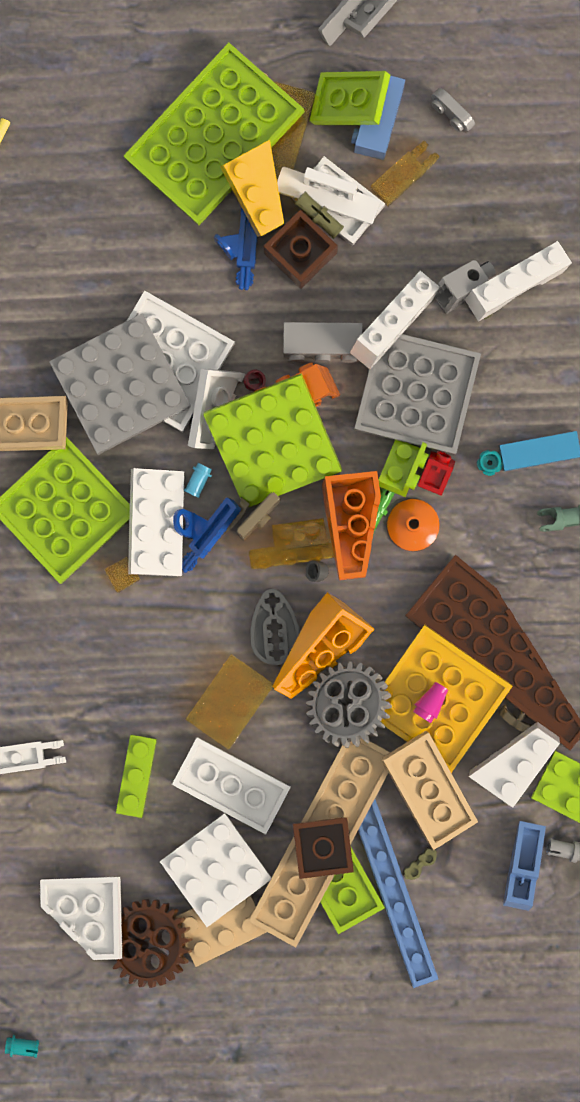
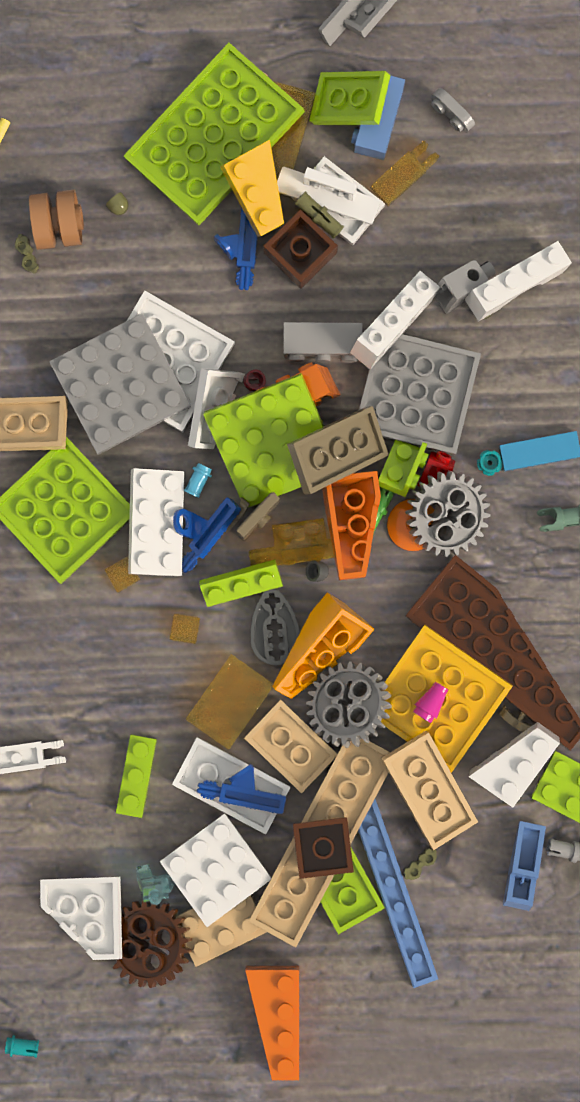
none -> olive piece [15,234,39,274]
none -> medium nougat wheel [29,190,84,250]
none -> olive hinge [106,192,128,215]
none -> clear light blue piece [136,864,174,905]
none -> clear yellow plate [170,614,200,644]
none -> blue piece [197,763,286,814]
none -> lime plate [199,559,283,607]
none -> tan plate [244,700,337,793]
none -> orange wedge [245,966,299,1080]
none -> dark tan plate [287,406,389,495]
none -> light grey gear [405,470,491,557]

